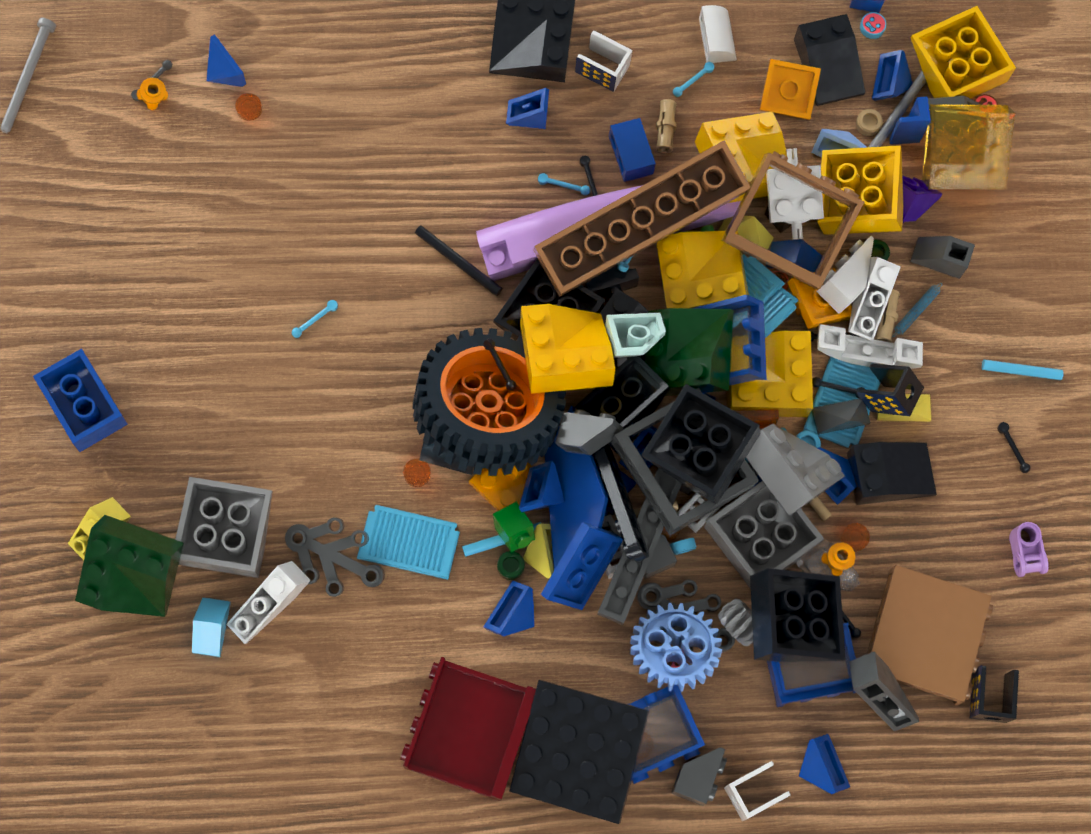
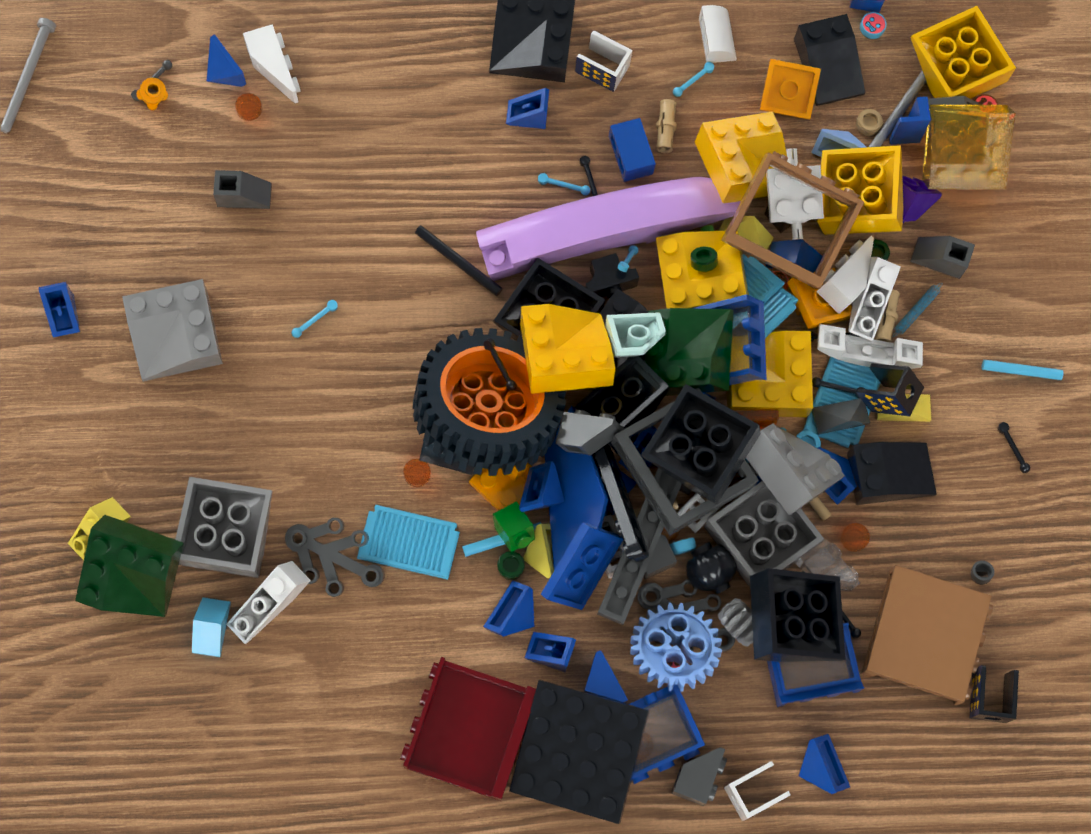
blue brick [33,348,128,452] -> none
medium nougat brick [533,140,751,297] -> none
light orange brick [821,542,856,576] -> none
dark grey slope [849,651,919,731] -> none
blue slope [872,50,913,101] -> none
lavender piece [1009,522,1048,577] -> none
none -> blue slope [38,282,80,338]
none -> light grey slope [122,279,223,382]
none -> dark grey slope [213,170,272,209]
none -> white slope [243,24,301,103]
none -> blue slope [525,632,576,672]
none -> blue slope [584,650,628,704]
none -> black plant [686,542,737,594]
none -> dark green tile [691,246,718,272]
none -> dark grey hinge [970,561,994,585]

